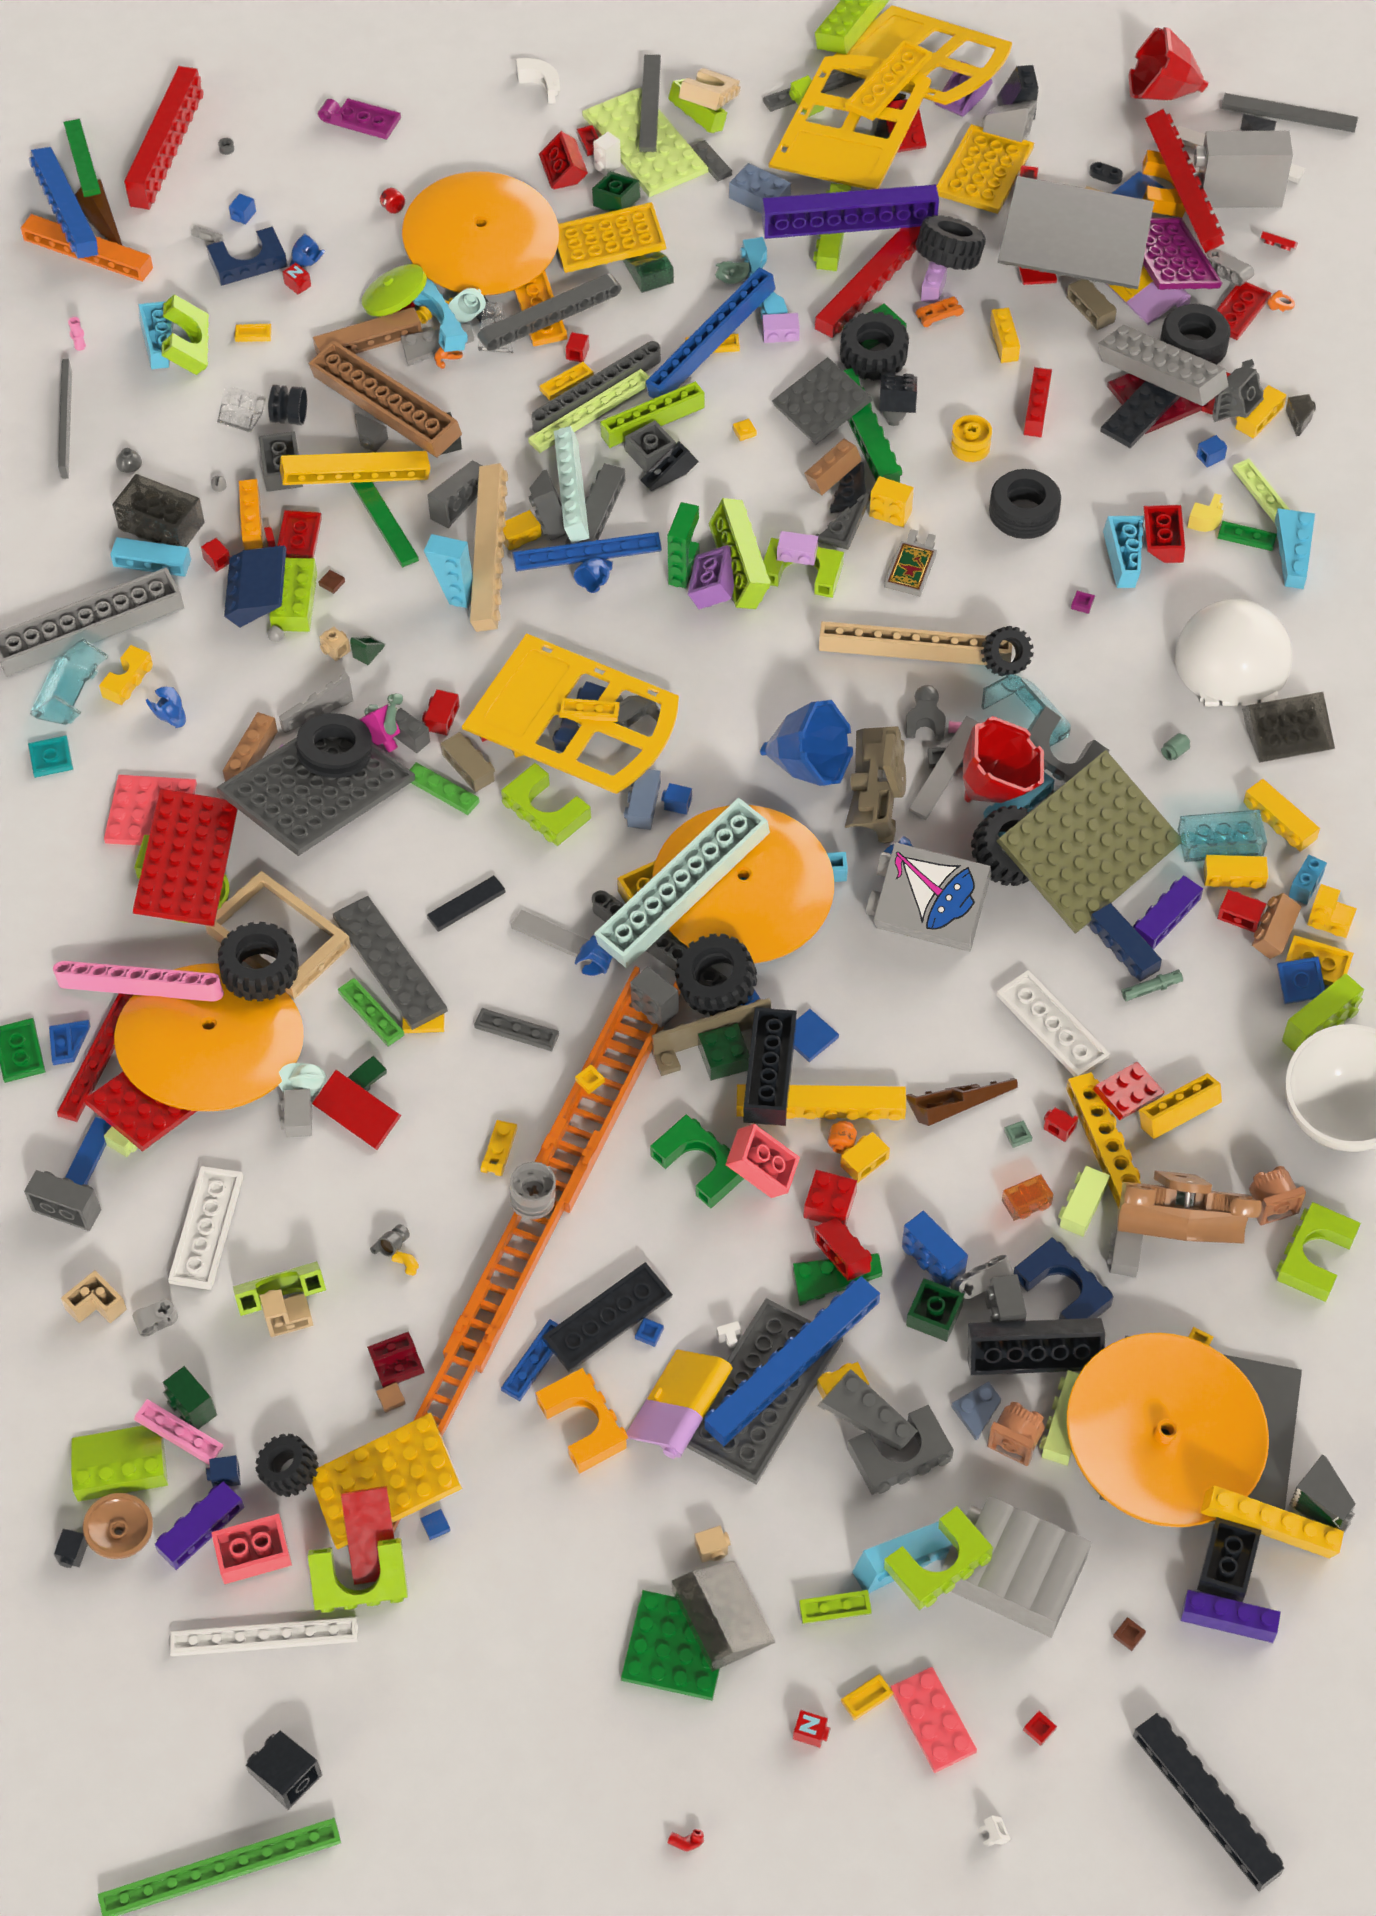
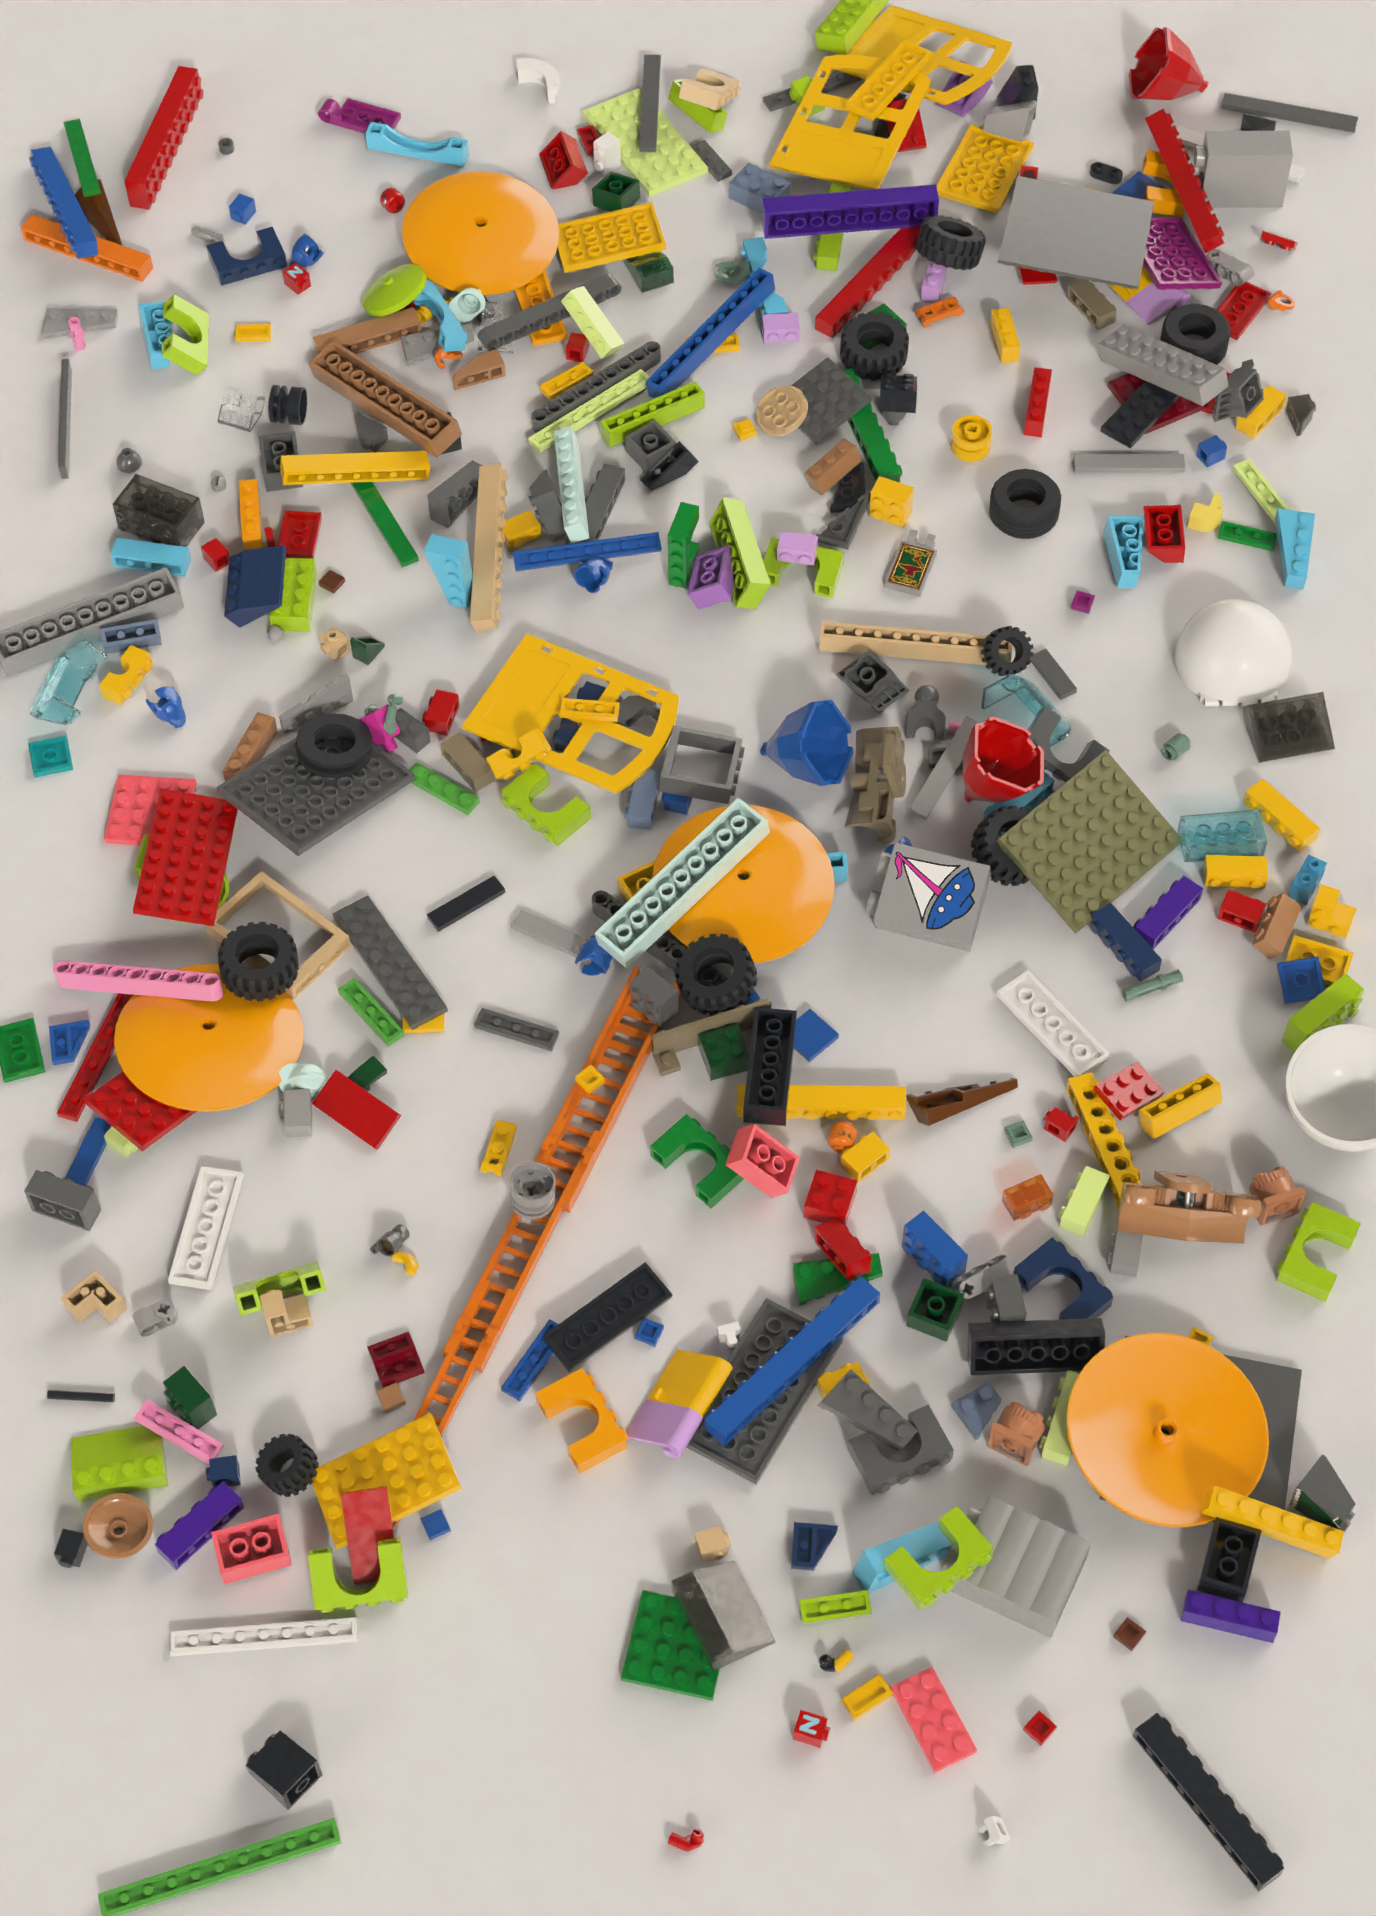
none -> light grey wing [42,308,118,339]
none -> black bar [47,1390,115,1403]
none -> sand blue brick [100,619,162,654]
none -> medium azure arch [365,122,469,167]
none -> medium nougat slope [452,349,505,390]
none -> yellow arch [486,729,552,781]
none -> yellowish green brick [561,286,624,359]
none -> dark grey window [659,726,745,804]
none -> tan tile [756,385,808,436]
none -> dark blue wing [791,1522,838,1571]
none -> arm [819,1649,854,1672]
none -> dark grey slope [835,650,910,713]
none -> dark grey tile [1030,649,1077,700]
none -> light grey tile [1073,454,1185,472]

